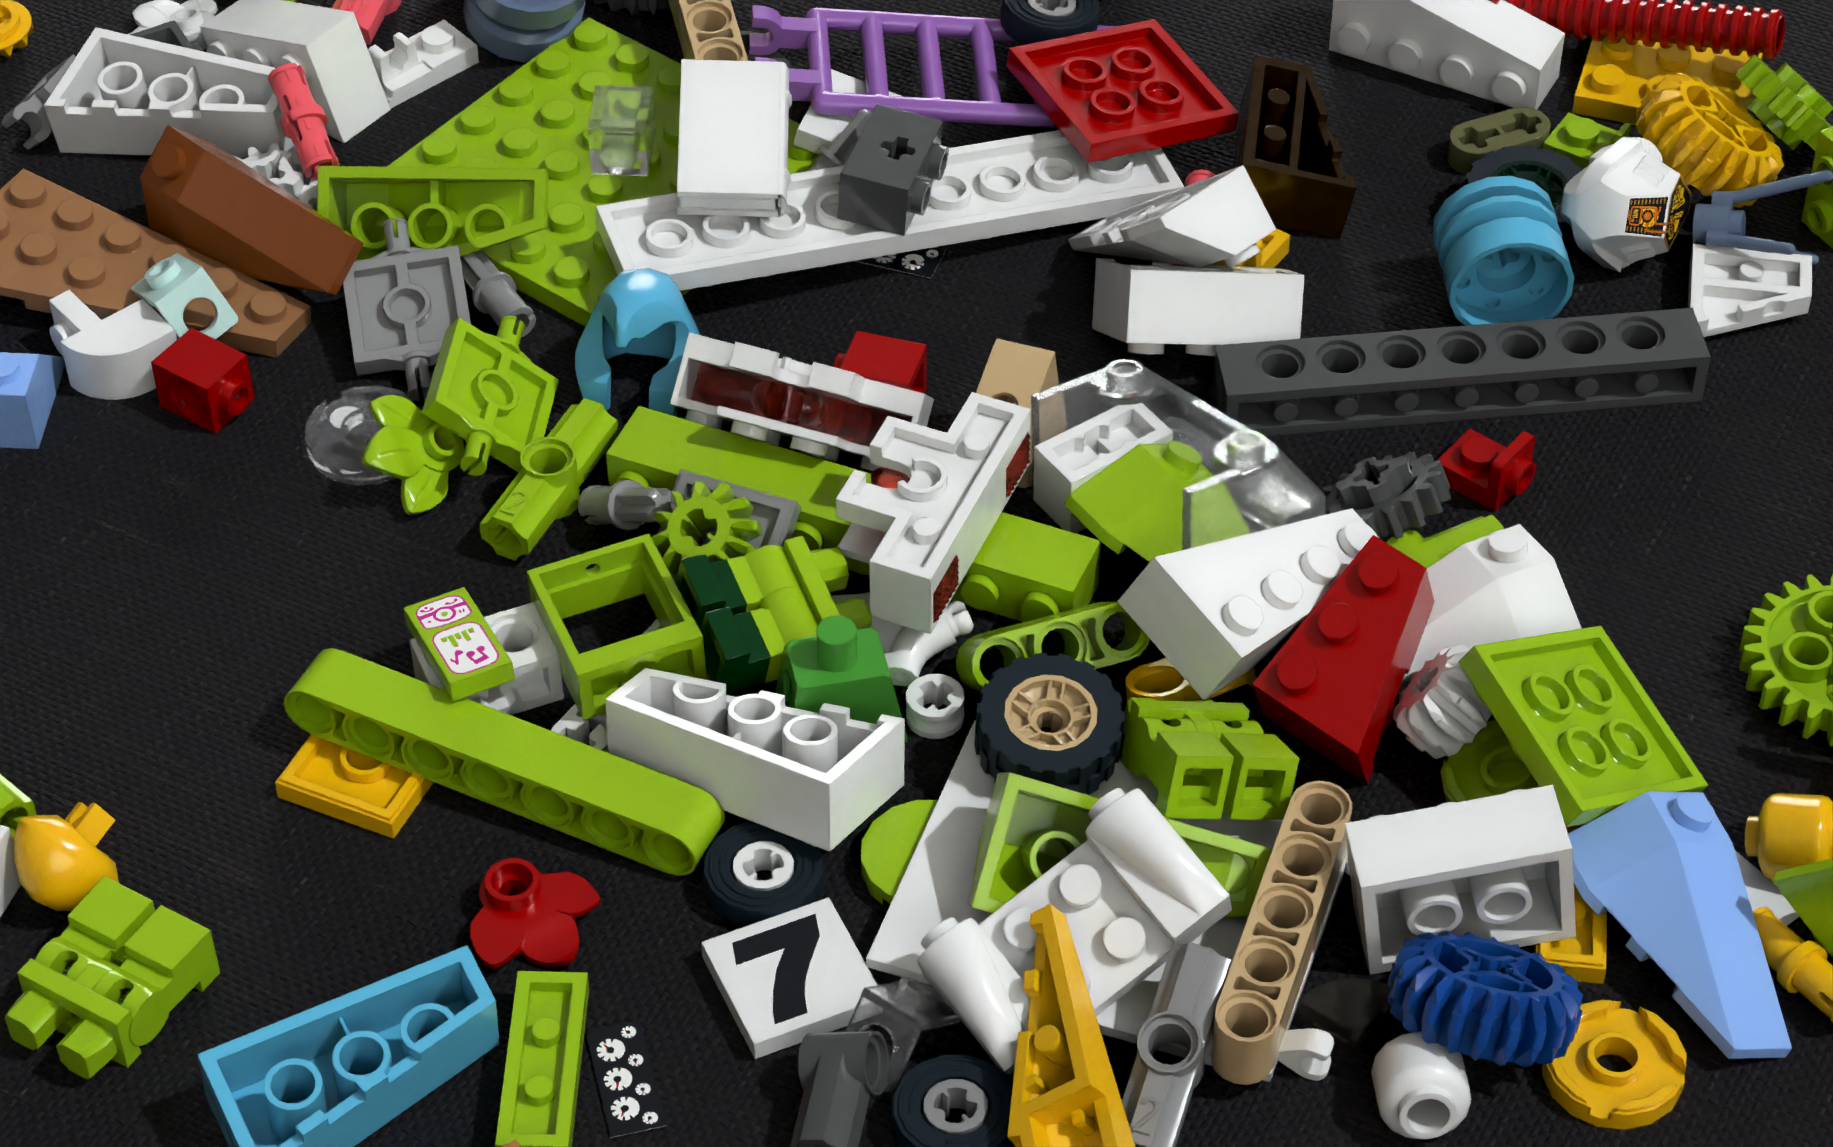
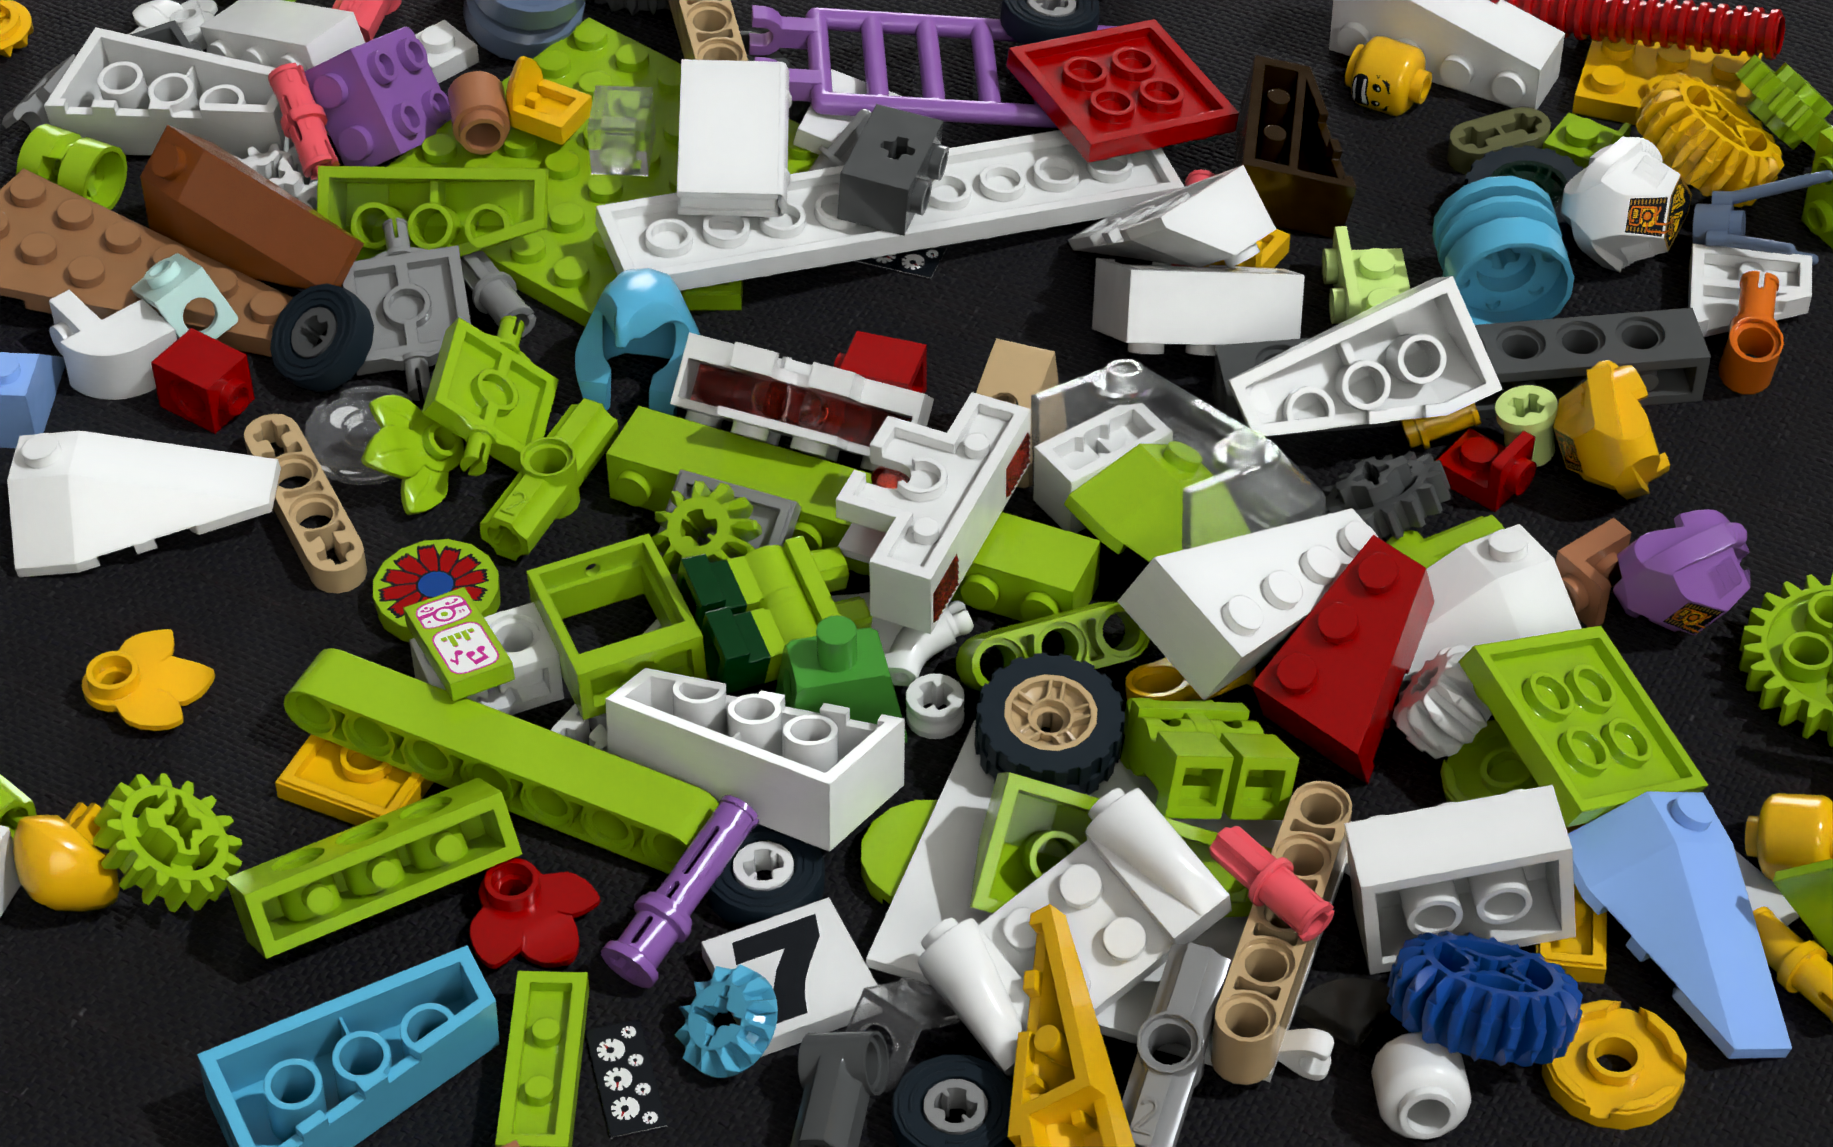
lime hips [5,876,220,1080] -> none
light grey axle [578,480,673,530] -> none
none -> white wedge [7,431,281,577]
none -> lime wheel [16,124,127,210]
none -> yellow plate [82,629,215,731]
none -> lime gear [93,773,243,912]
none -> lime brick [225,777,522,959]
none -> tan beam [244,414,367,594]
none -> black bush [270,283,374,392]
none -> medium lavender bracket [304,27,451,166]
none -> tile [373,539,500,642]
none -> nougat brick [448,71,510,155]
none -> yellow plate [506,56,593,145]
none -> medium lavender pin [601,795,759,988]
none -> medium azure gear [675,964,778,1078]
none -> lime tile [682,280,743,310]
none -> coral axle [1209,826,1335,942]
none -> white wedge [1227,276,1502,437]
none -> yellowish green bracket [1322,226,1410,324]
none -> yellow head [1345,36,1432,116]
none -> yellow pin [1400,403,1481,450]
none -> yellowish green bush [1495,385,1558,467]
none -> yellow helmet [1553,360,1670,500]
none -> nougat bracket [1556,518,1632,627]
none -> medium lavender helmet [1613,509,1750,636]
none -> orange pin [1718,271,1784,394]

